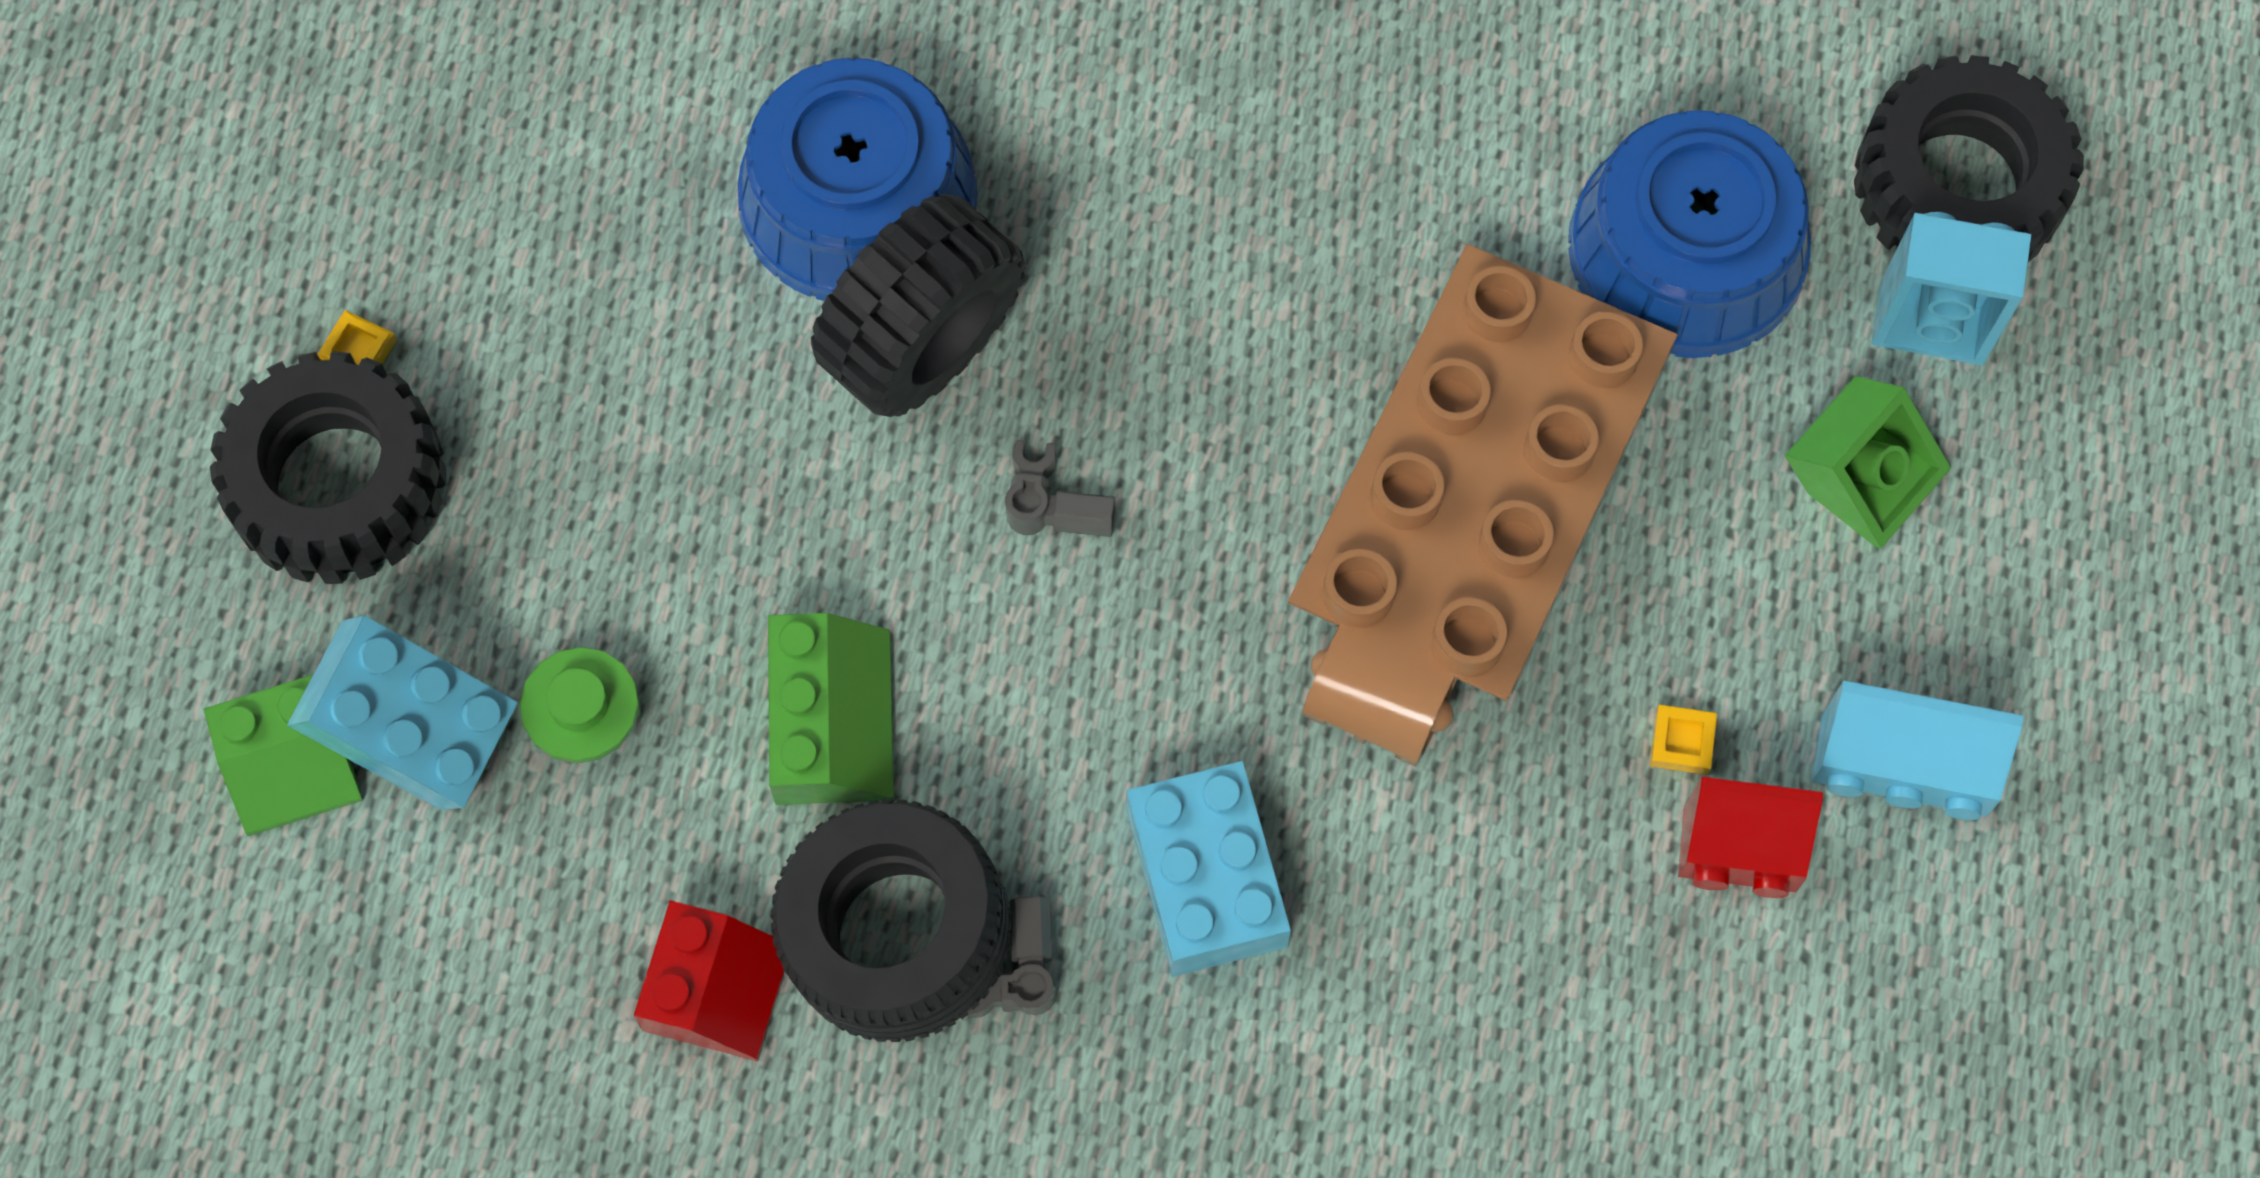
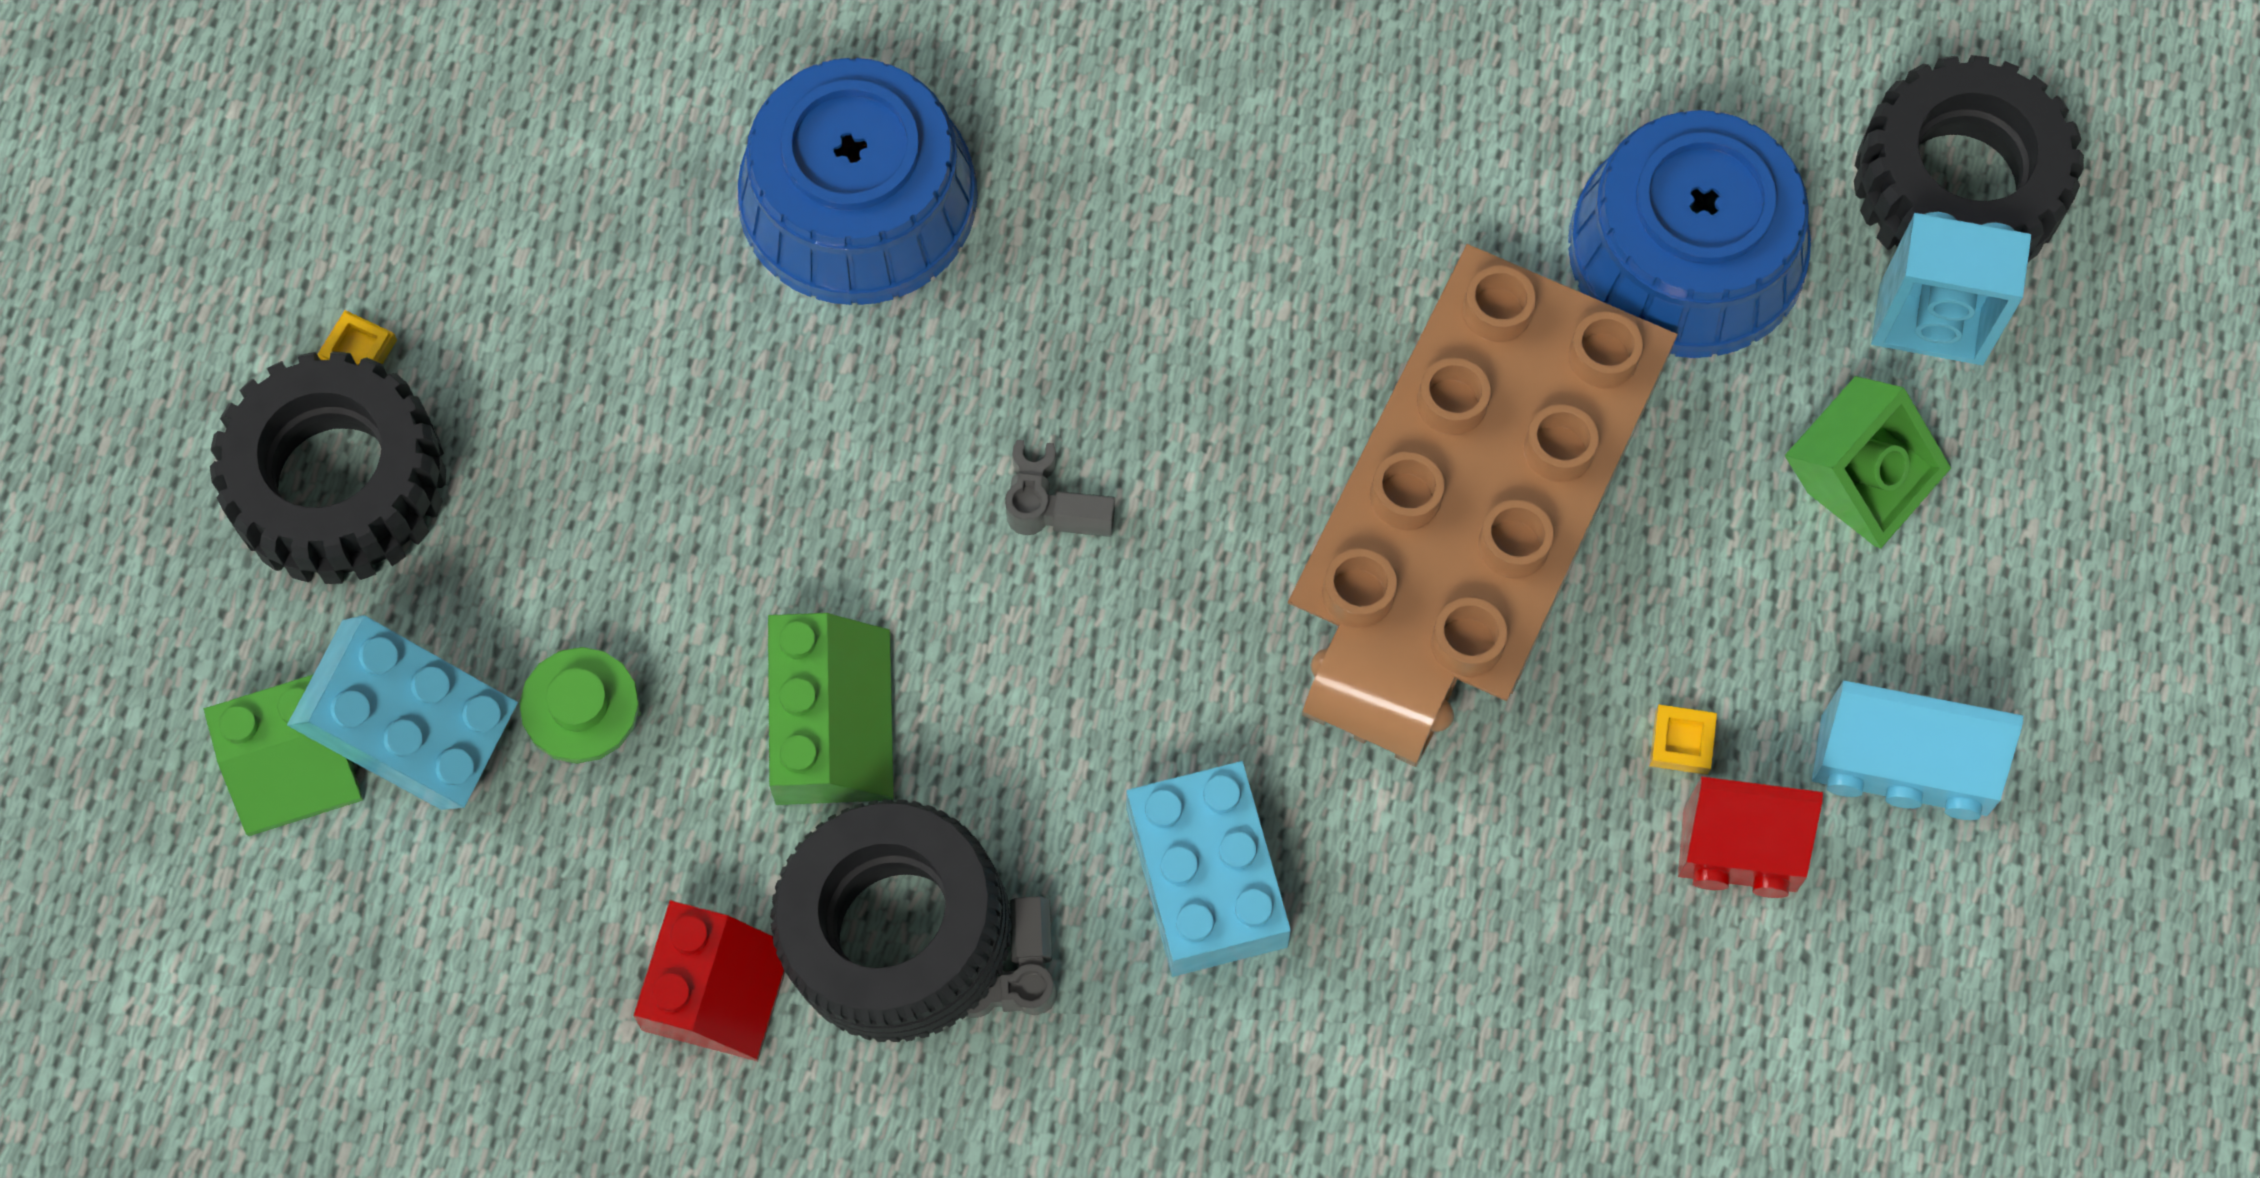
black tyre [811,194,1026,417] -> none

